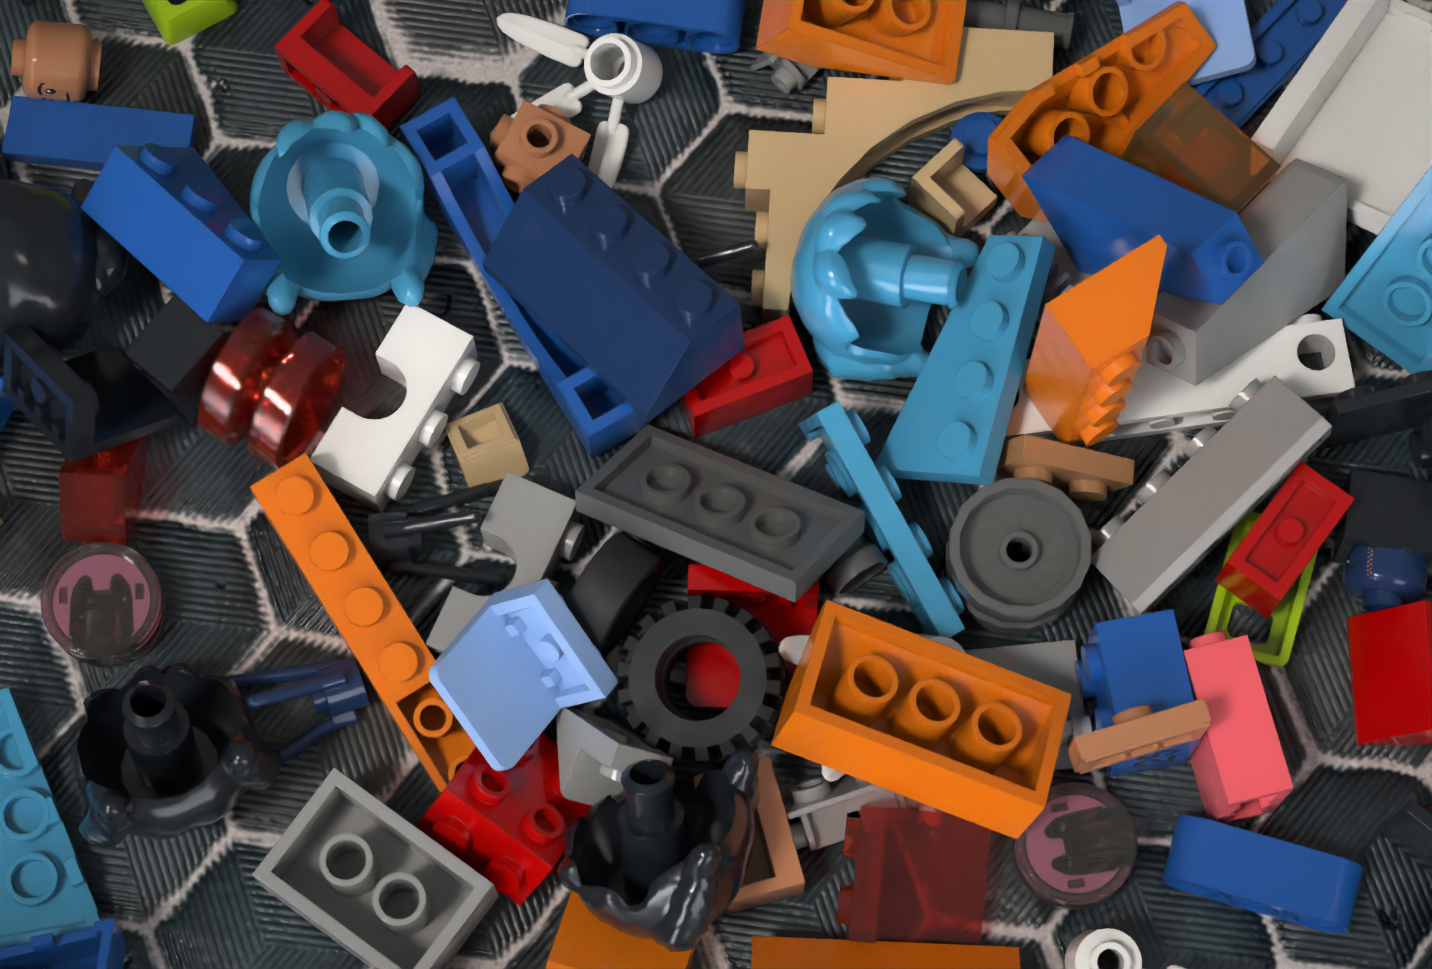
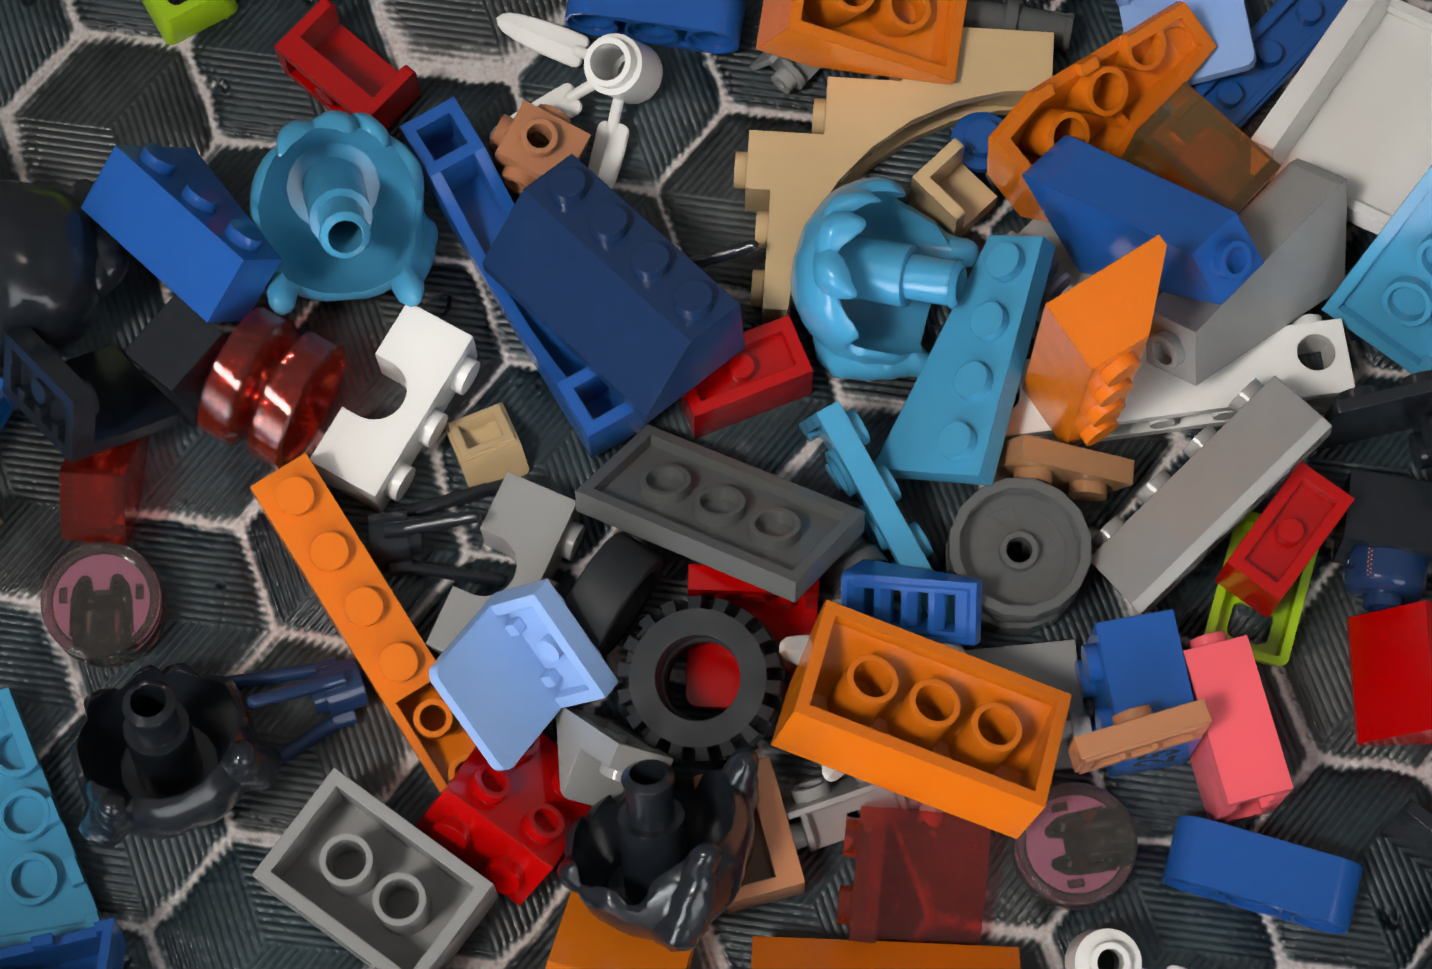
blue tile [2,95,198,171] -> none
nougat head [10,20,102,103] -> none
none -> blue slope [841,559,982,646]

